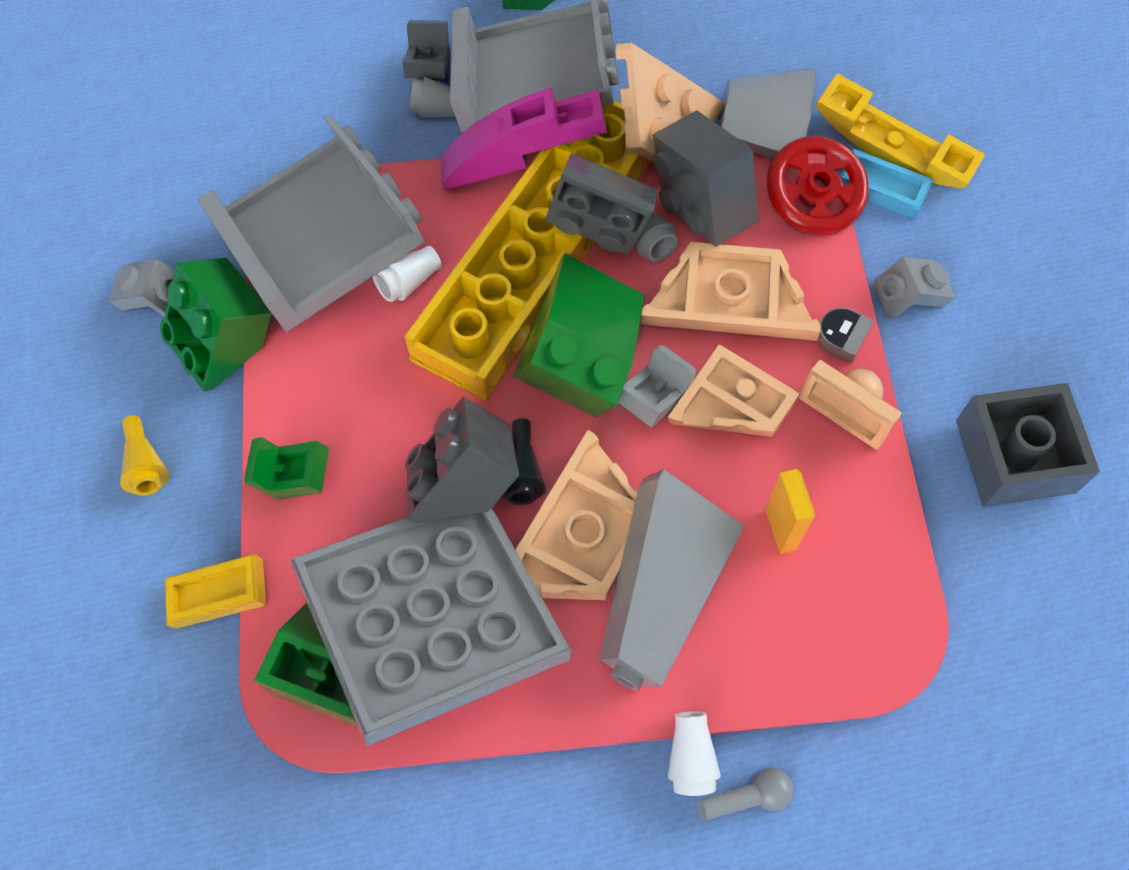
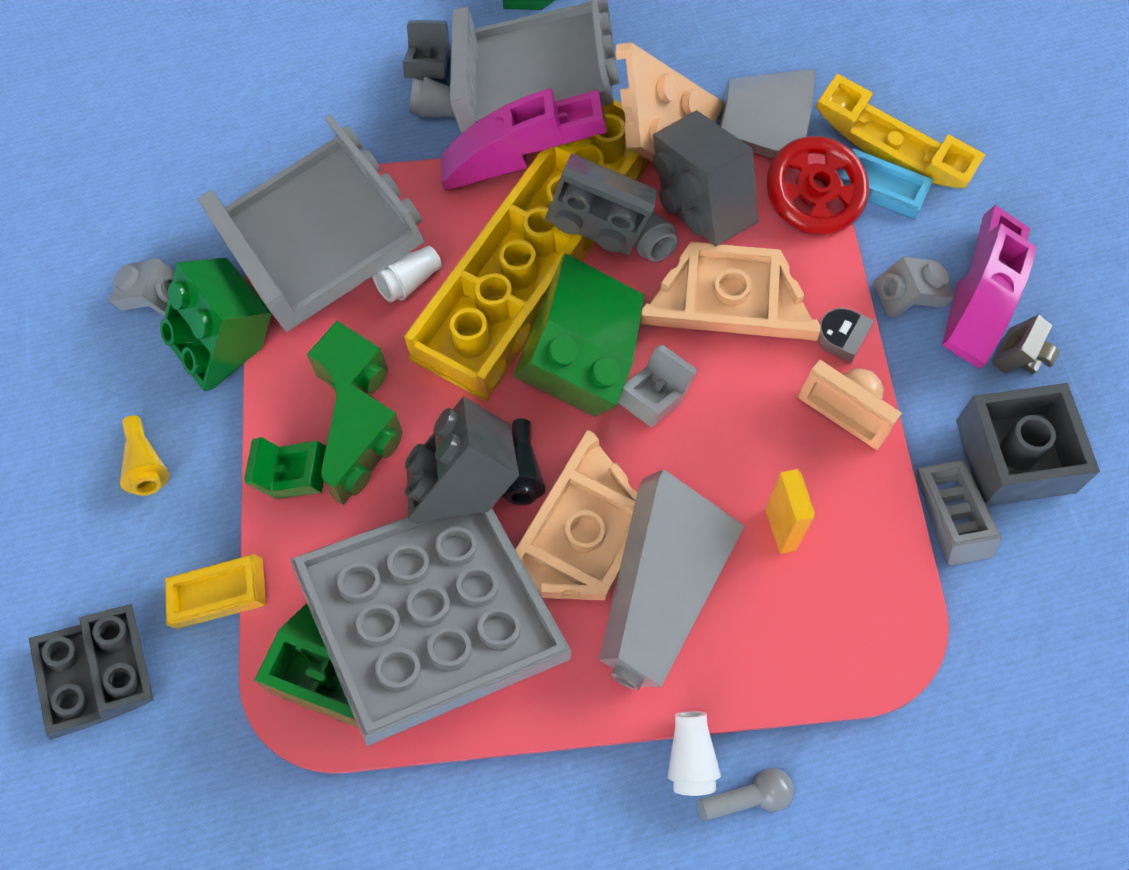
light nougat wing [668,344,800,437] -> none
none -> dark grey slope [28,604,154,739]
none -> green arch [306,320,403,505]
none -> light grey slope [916,459,1001,566]
none -> dark pink slope [942,205,1037,369]
none -> dark tan tile [992,314,1059,374]

